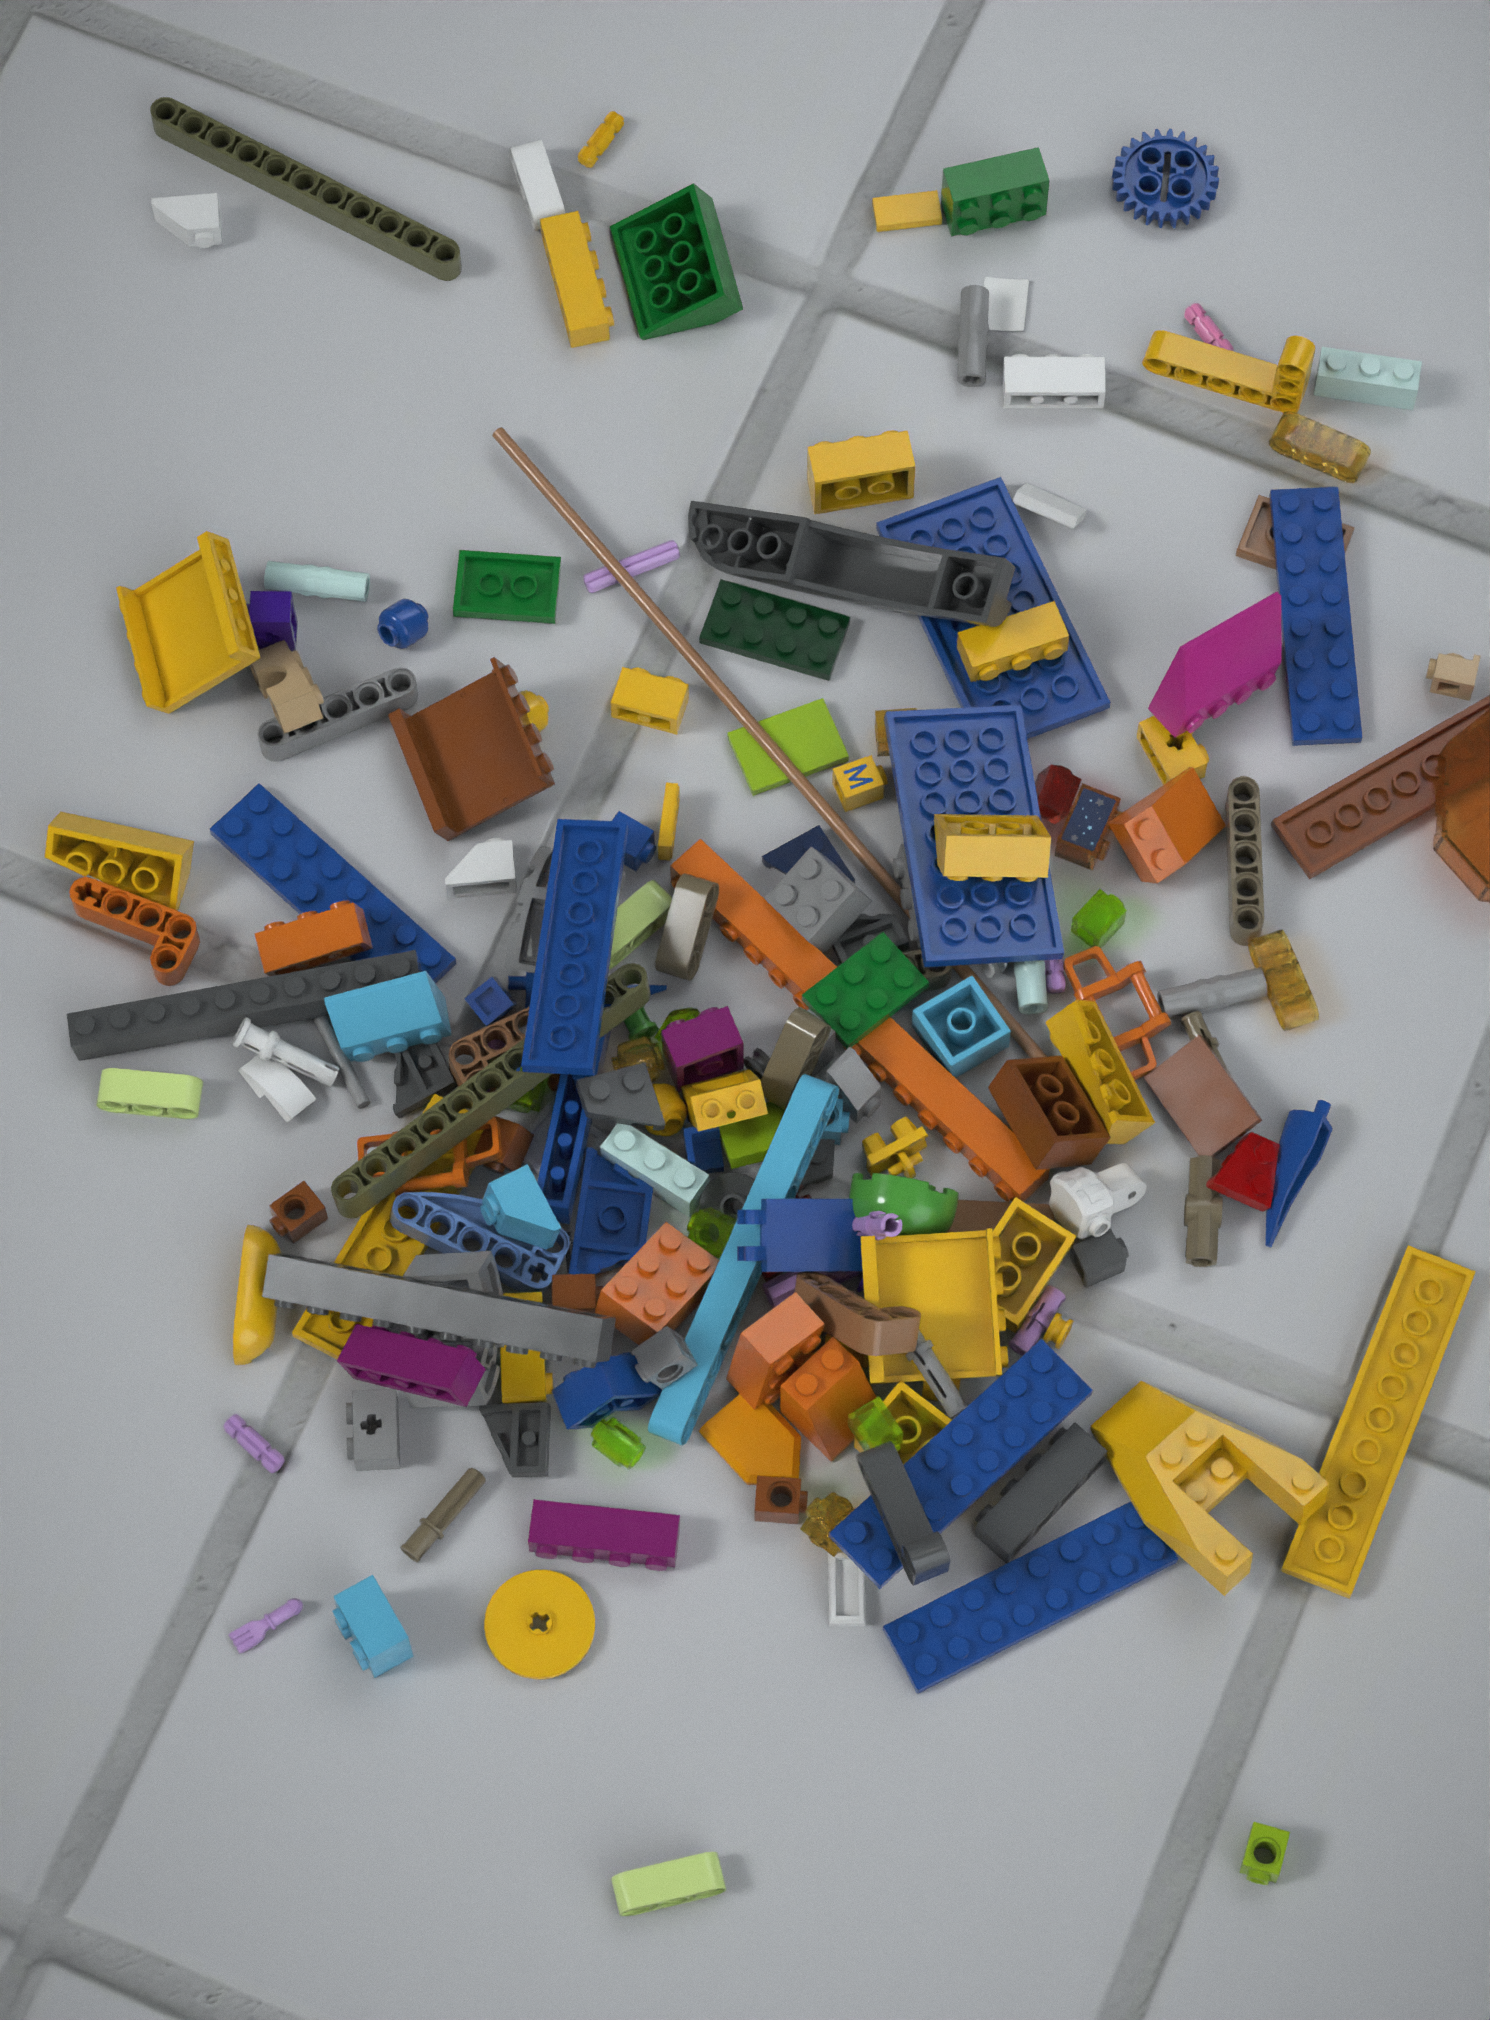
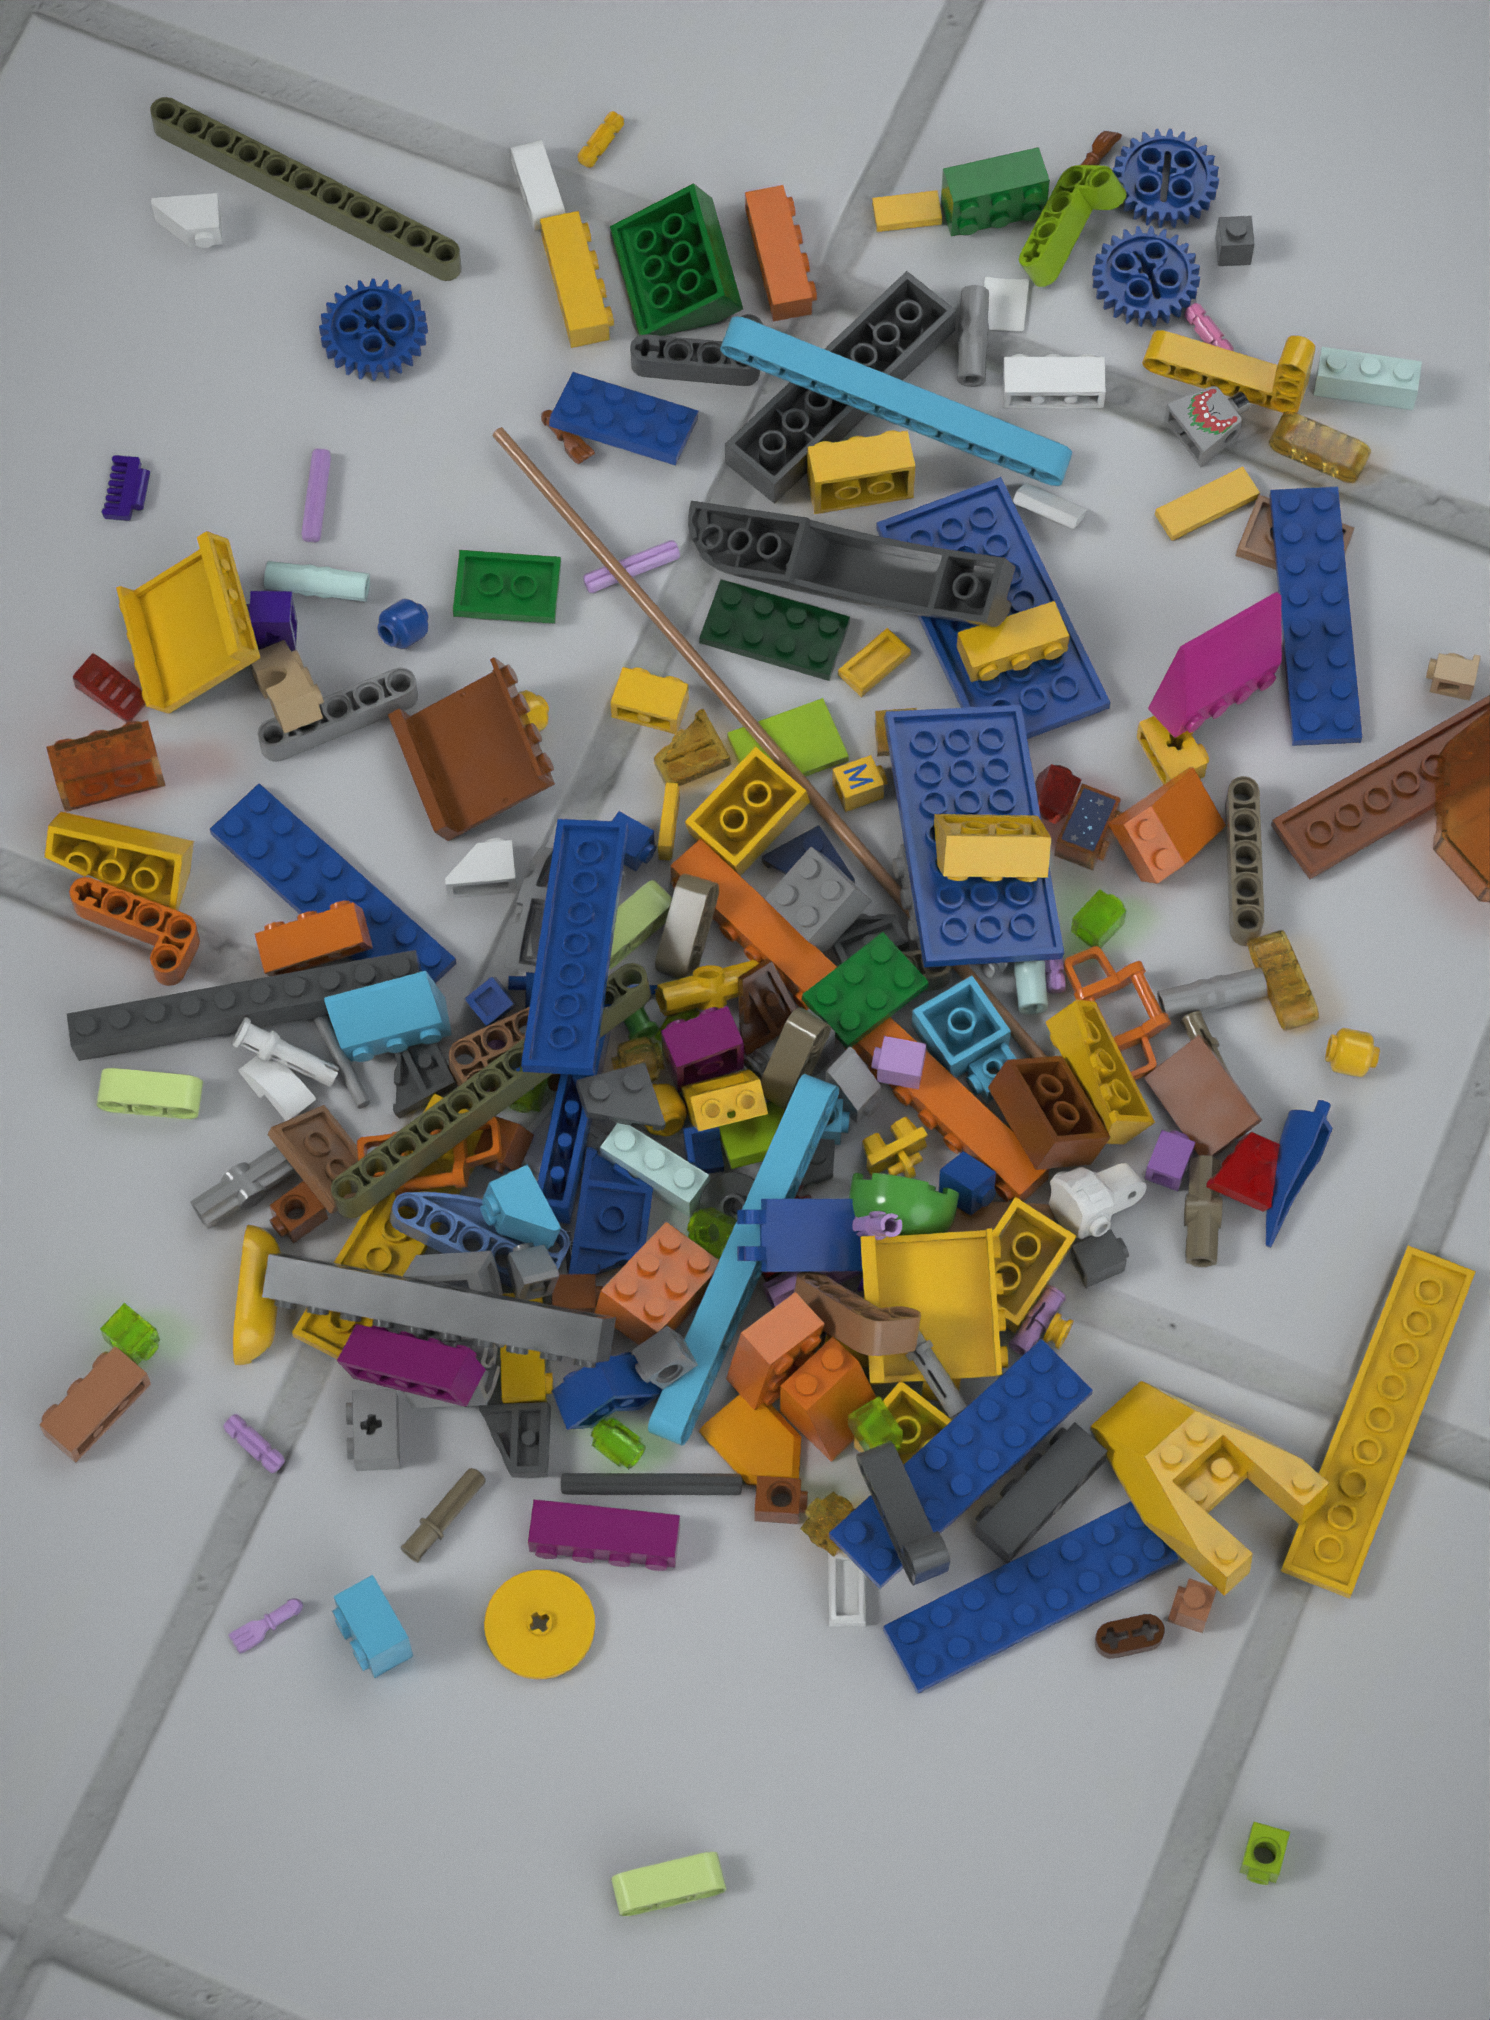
none -> nougat brick [39,1346,151,1463]
none -> clear orange brick [46,720,166,812]
none -> clear red slope [73,653,146,724]
none -> clear neon green brick [100,1303,160,1365]
none -> dark purple piece [101,455,150,521]
none -> light grey piece [190,1146,296,1229]
none -> medium nougat tile [267,1105,358,1214]
none -> lavender axle [301,448,331,543]
none -> blue gear [319,278,428,381]
none -> light grey slope [506,1243,559,1300]
none -> dark orange piece [541,410,595,464]
none -> blue plate [549,372,699,466]
none -> dark grey axle [561,1473,742,1495]
none -> dark grey beam [630,314,763,386]
none -> clear yellow wing [653,708,731,786]
none -> yellow piece [655,960,759,1016]
none -> yellow brick [685,746,810,876]
none -> medium azure beam [720,316,1073,486]
none -> dark grey brick [725,271,956,504]
none -> reddish brown wing [738,959,797,1056]
none -> orange brick [745,185,817,322]
none -> yellow tile [838,628,911,697]
none -> lavender brick [871,1036,926,1090]
none -> blue brick [938,1151,996,1216]
none -> medium azure brick [966,1042,1016,1103]
none -> lime beam [1018,165,1127,287]
none -> dark orange piece [1081,131,1122,165]
none -> blue gear [1092,226,1200,327]
none -> reddish brown beam [1095,1614,1165,1659]
none -> medium lavender brick [1145,1130,1195,1192]
none -> yellow tile [1155,466,1260,541]
none -> light grey torso [1164,386,1250,468]
none -> nougat brick [1167,1578,1217,1633]
none -> dark grey brick [1215,216,1255,266]
none -> yellow head [1325,1028,1380,1077]

